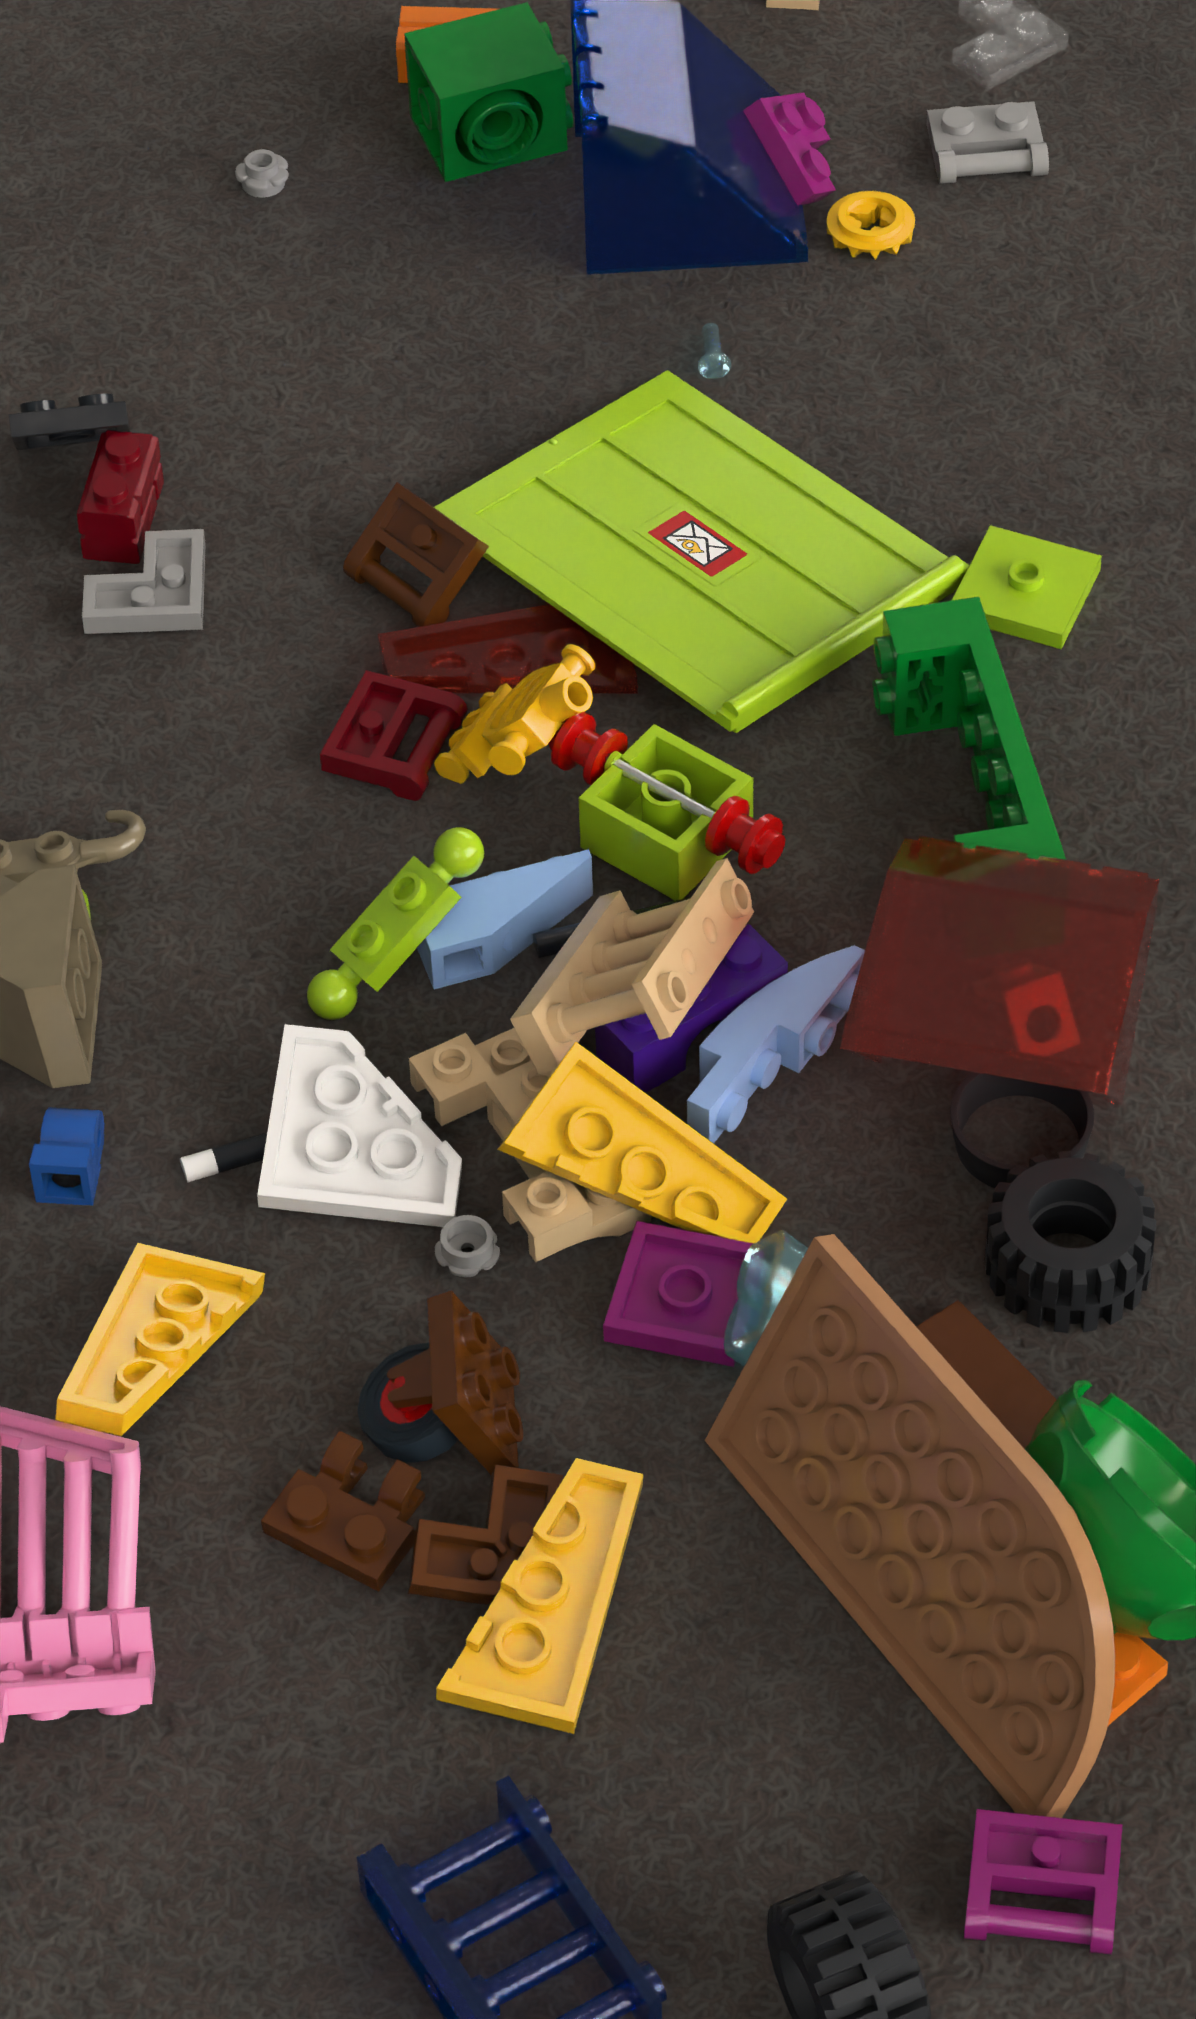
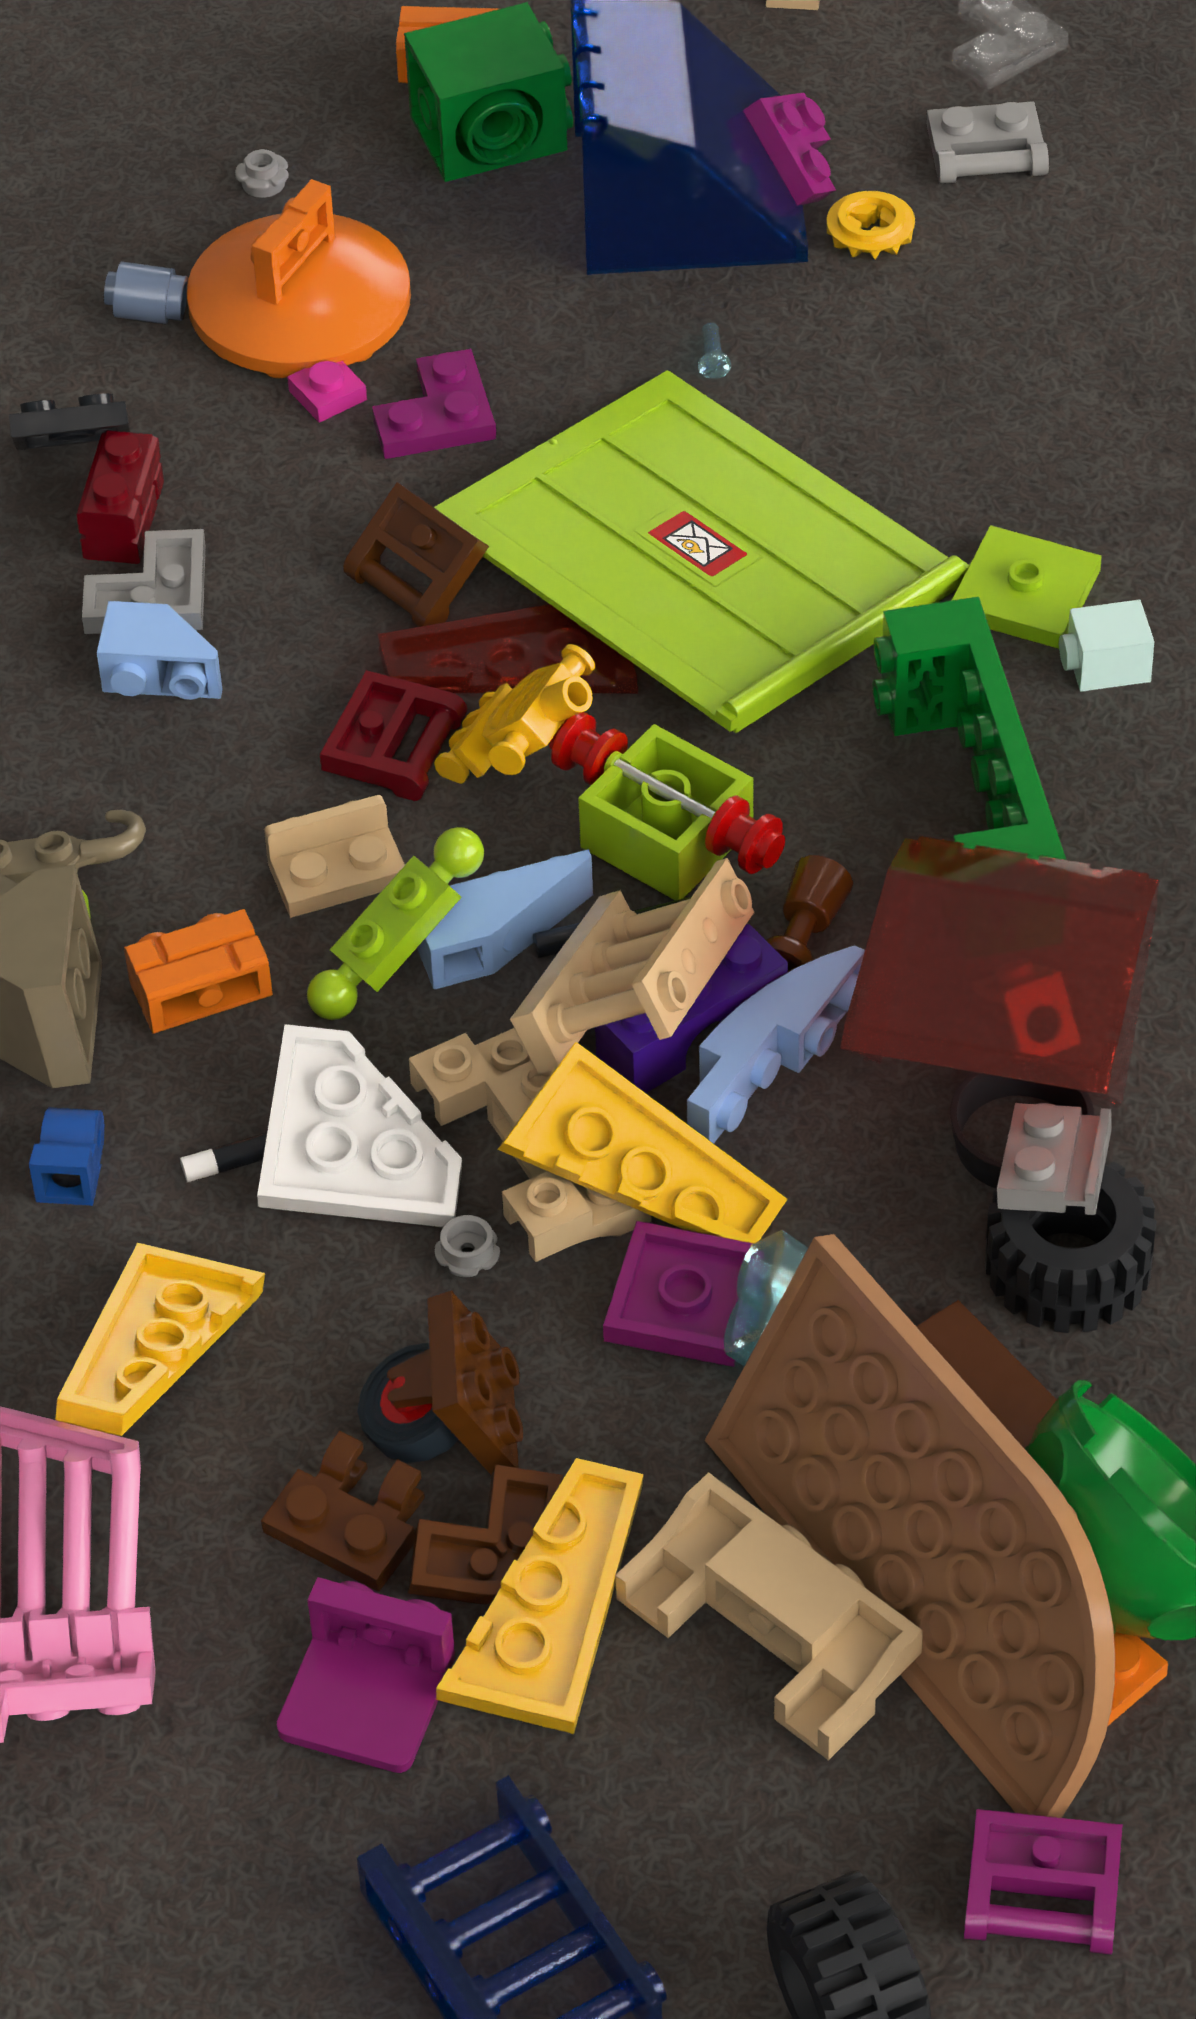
none -> light blue slope [97,601,222,700]
none -> sand blue brick [104,261,188,324]
none -> orange brick [124,909,273,1034]
none -> orange bracket [187,179,411,378]
none -> tan bracket [264,795,405,918]
none -> magenta bracket [277,1577,455,1773]
none -> dark pink plate [287,361,367,423]
none -> magenta plate [372,349,496,459]
none -> tan bracket [615,1472,923,1760]
none -> reddish brown piece [766,855,853,972]
none -> light grey plate [997,1103,1112,1215]
none -> light aqua brick [1059,600,1154,692]

